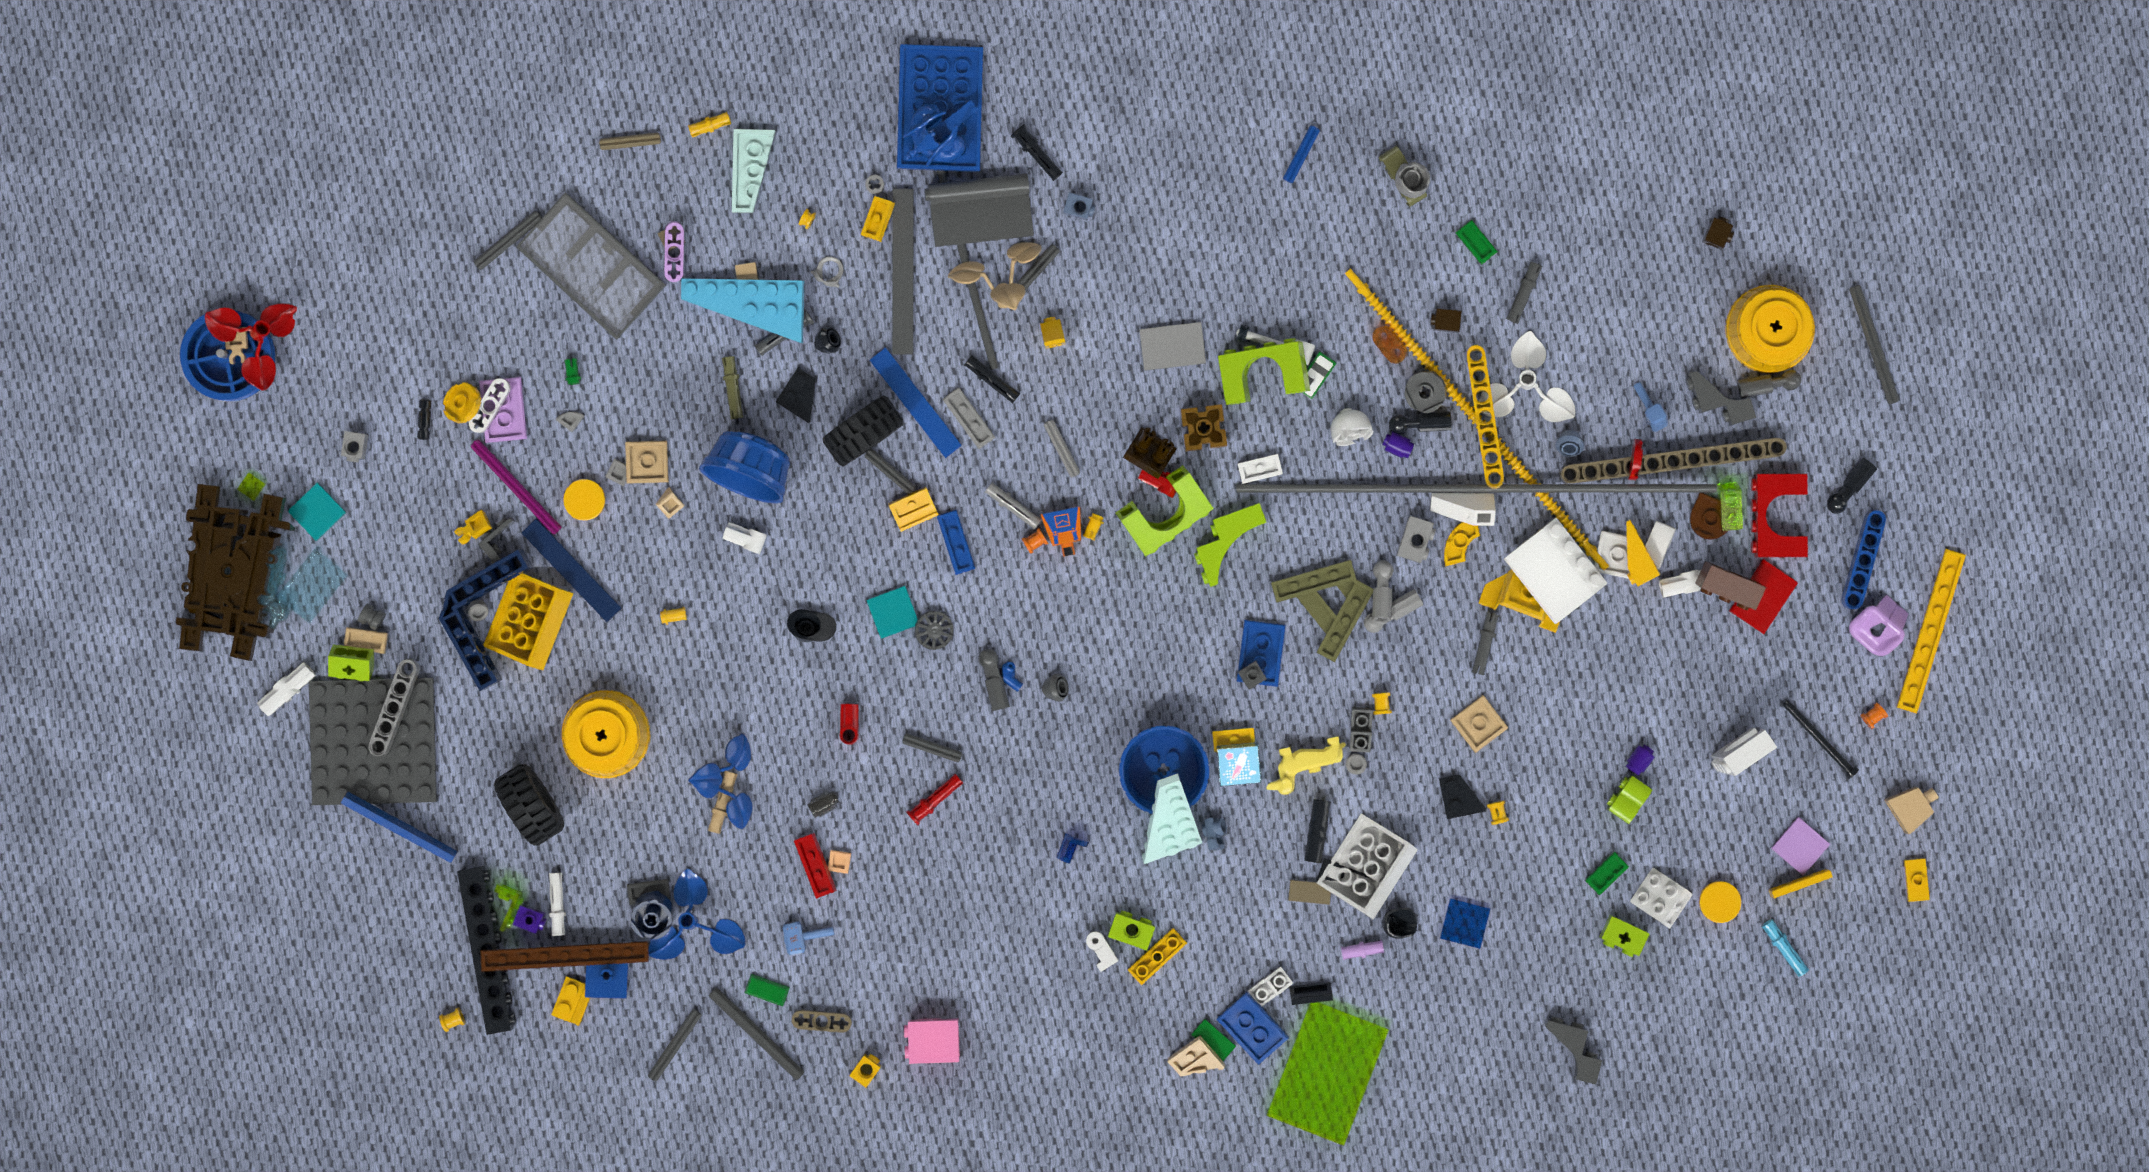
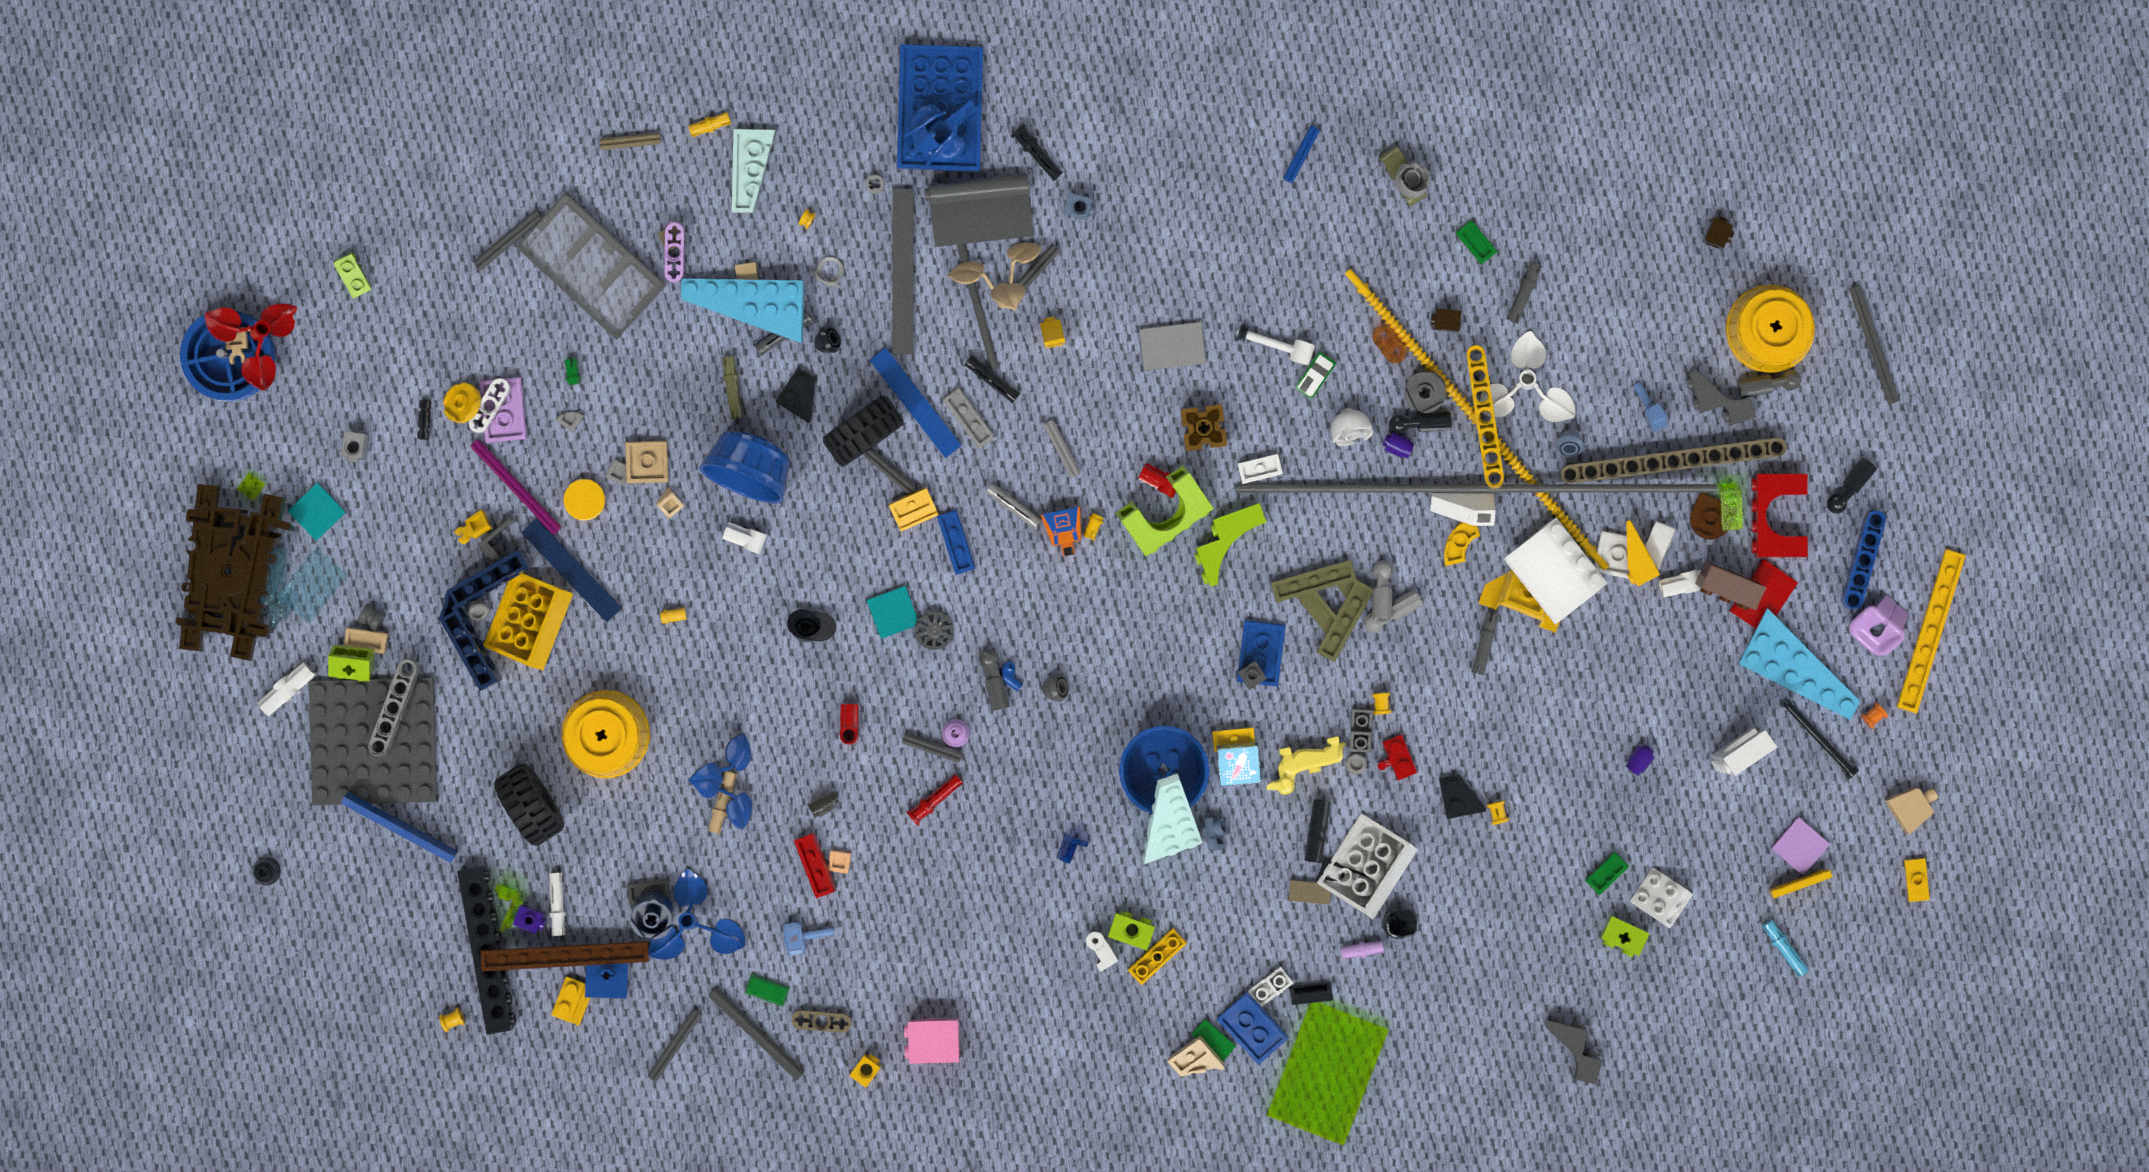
yellow plate [860,196,895,242] -> none
orange bush [1022,528,1049,554] -> none
dark brown plate [1123,427,1177,479] -> none
lime arch [1218,338,1311,405] -> none
light grey brick [1396,516,1436,563] -> none
clear blue tile [1440,898,1490,949] -> none
tan tile [1450,695,1508,753] -> none
lime brick [1606,775,1653,824] -> none
red tile [1628,438,1643,481] -> none
yellow tile [1699,881,1741,923] -> none
none -> black cone [252,857,281,886]
none -> lime plate [333,252,372,299]
none -> lavender cone [942,719,970,747]
none -> red plate [1376,734,1417,781]
none -> medium azure wing [1738,608,1860,720]

